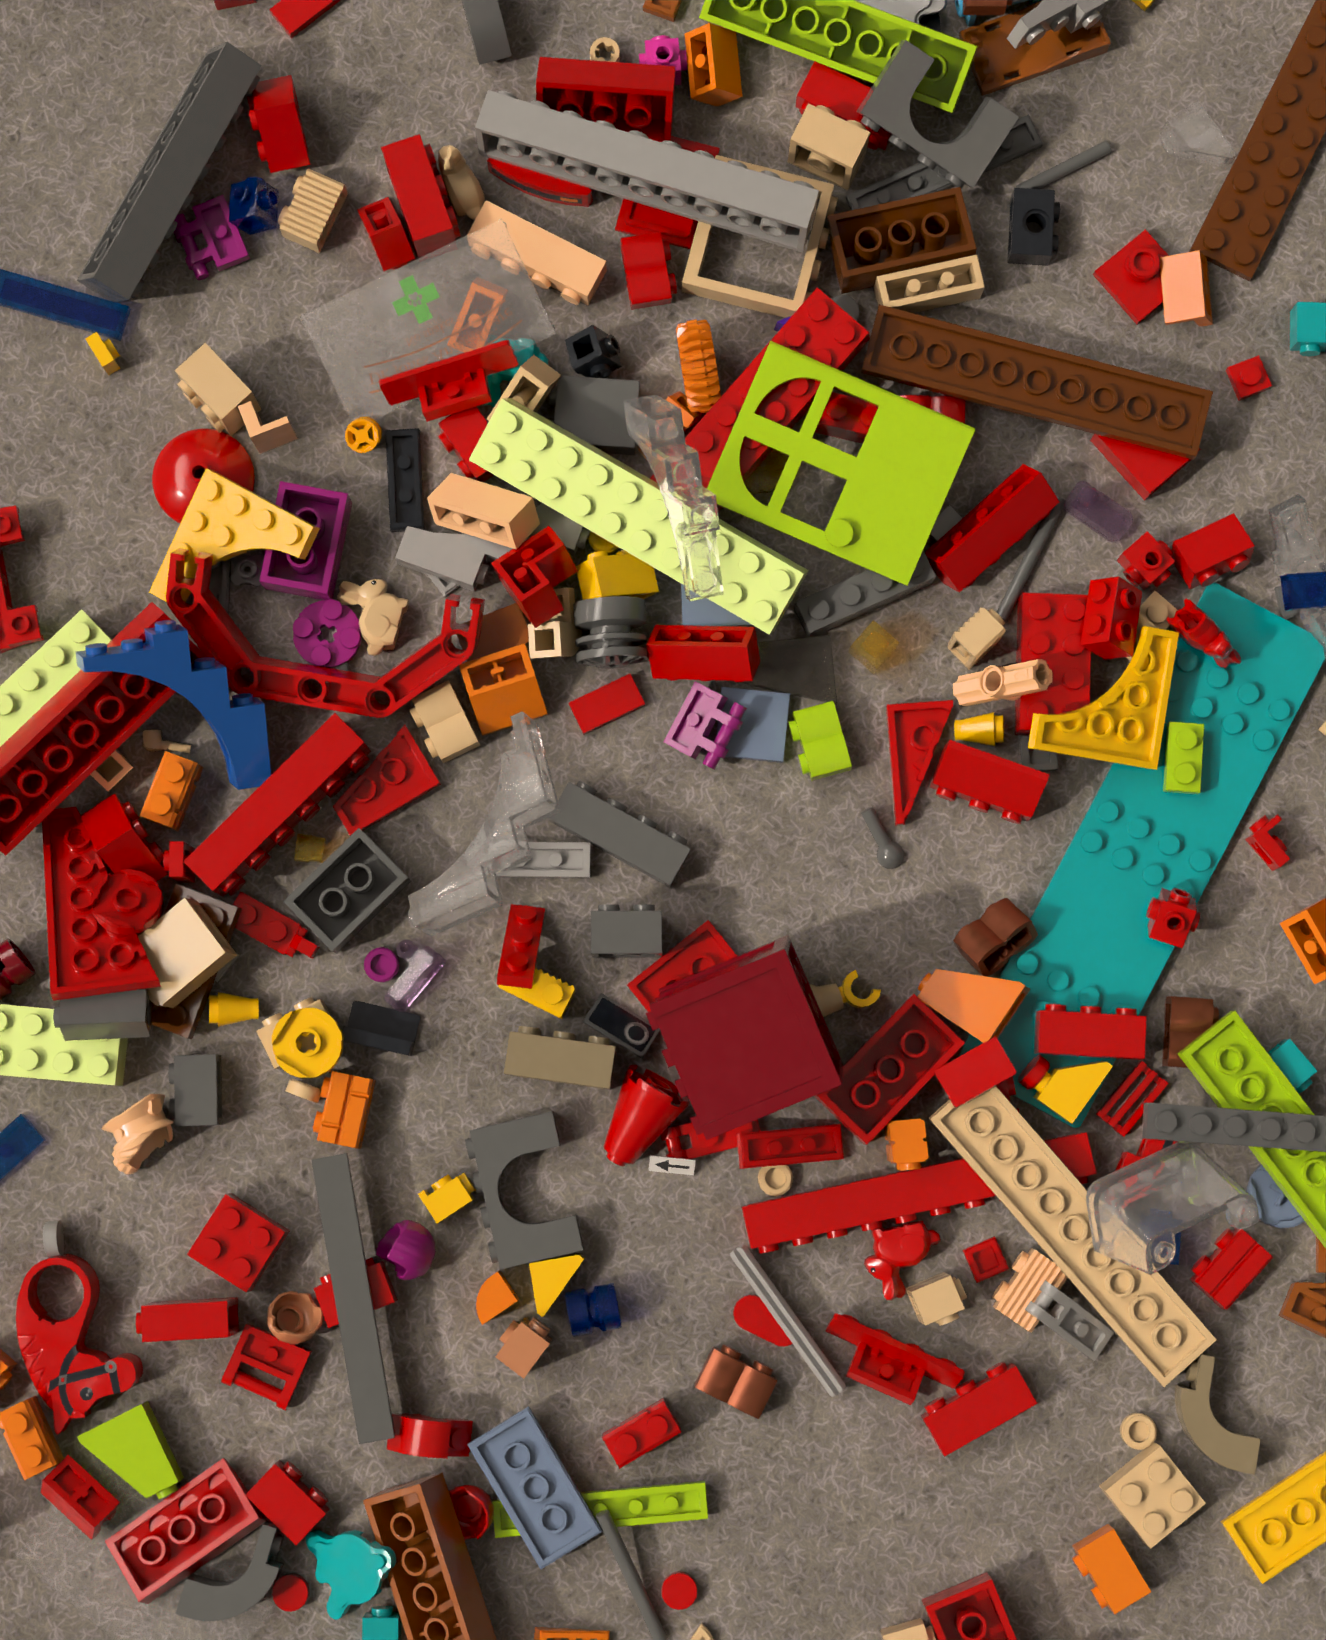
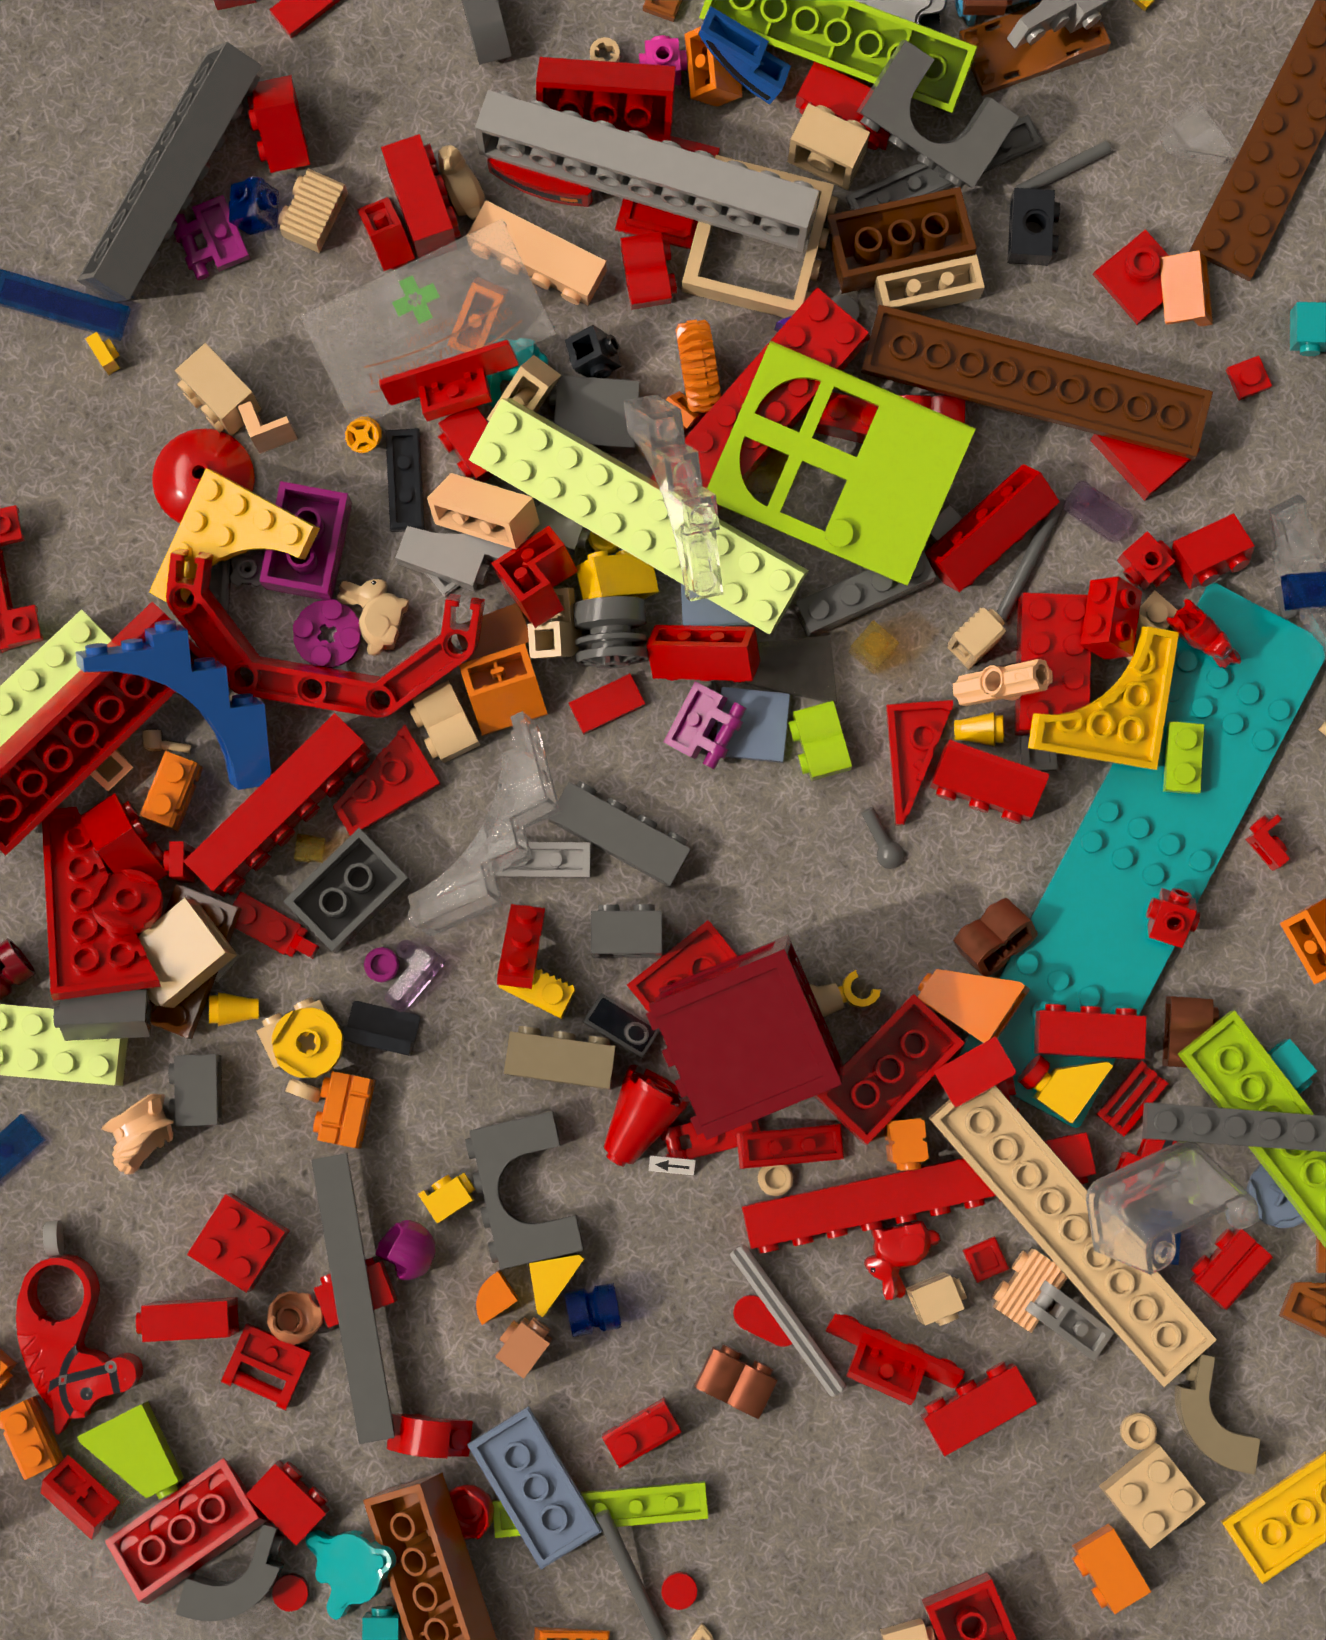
none -> blue slope [698,6,791,105]

